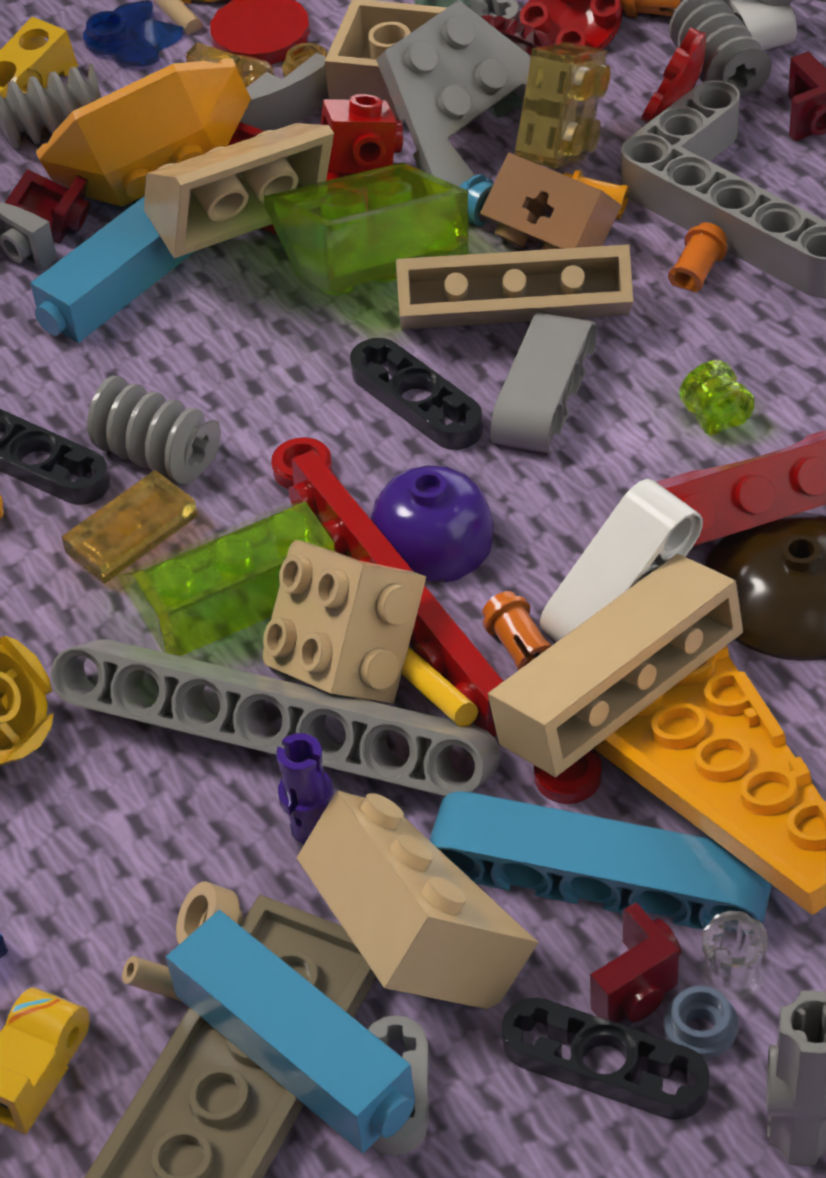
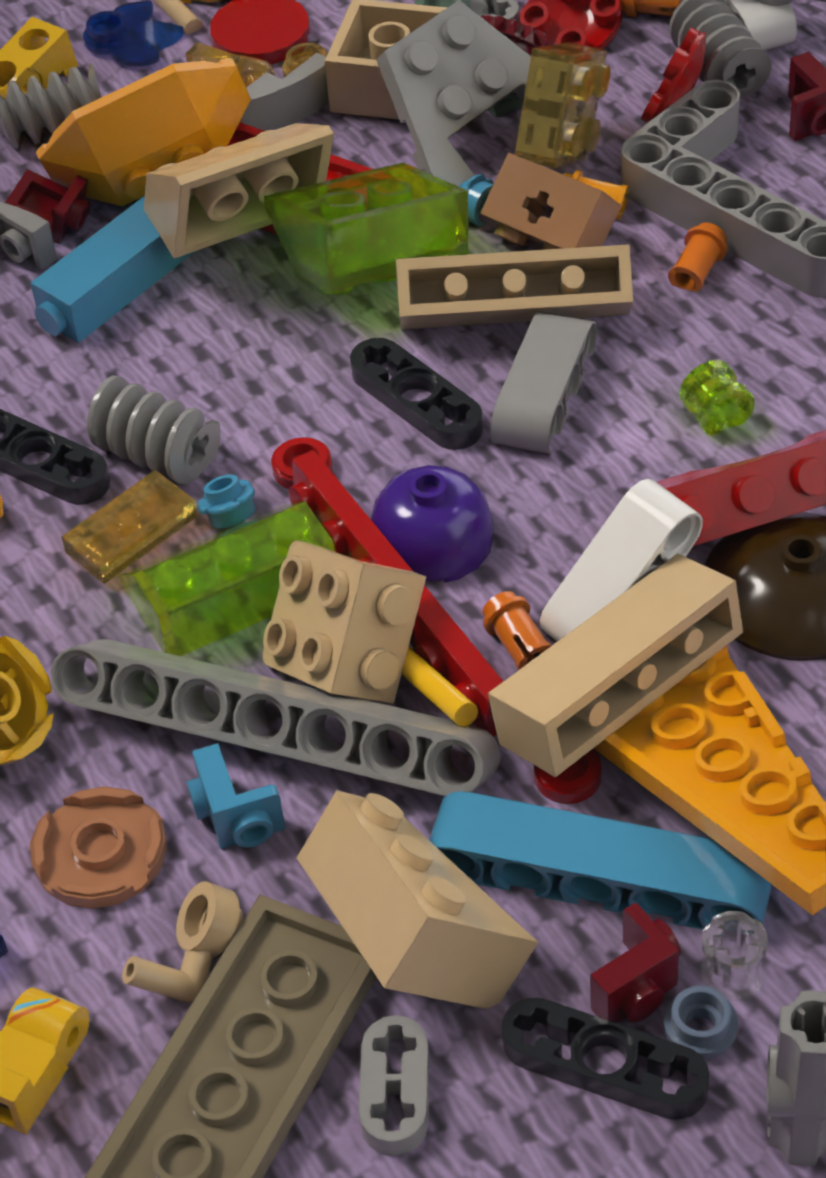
dark azure brick [166,909,415,1154] -> none
dark purple pin [276,733,334,844] -> none
red brick [321,94,403,173] -> none
none -> nougat tile [30,786,168,909]
none -> dark azure bracket [186,743,286,849]
none -> dark azure plate [197,474,256,528]

